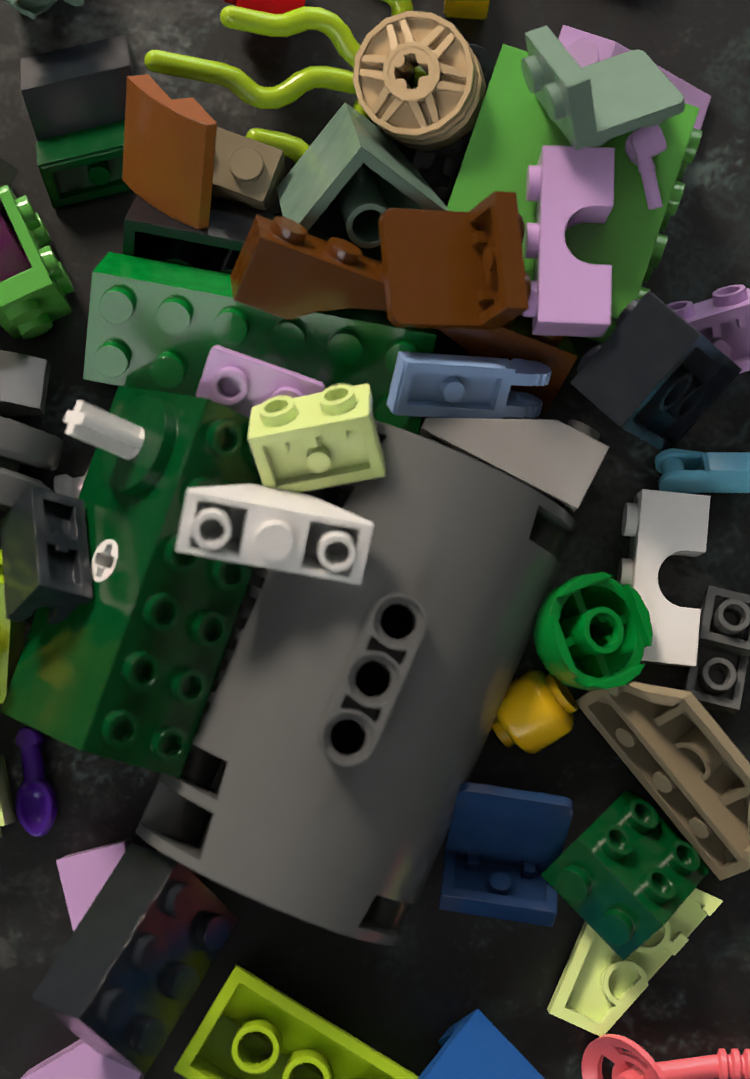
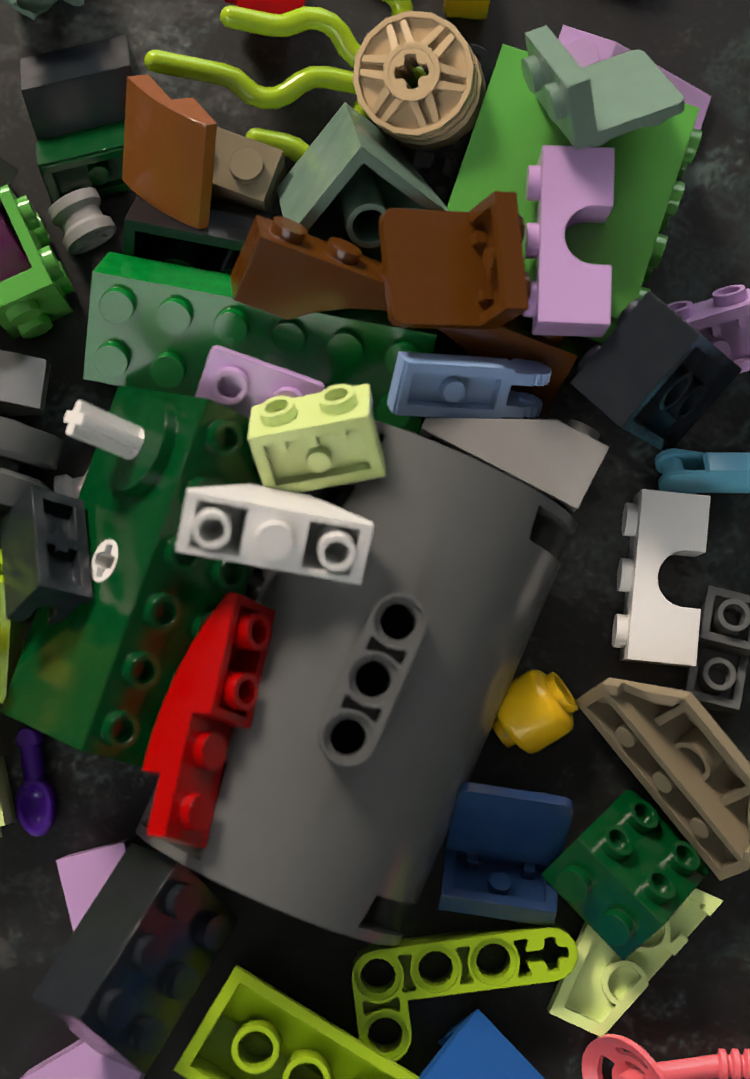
green cylinder [533,572,653,691] -> none
lavender hand [625,125,667,210] -> none
none -> light grey wheel [47,187,117,255]
none -> red slope [142,593,275,849]
none -> lime beam [352,922,578,1061]

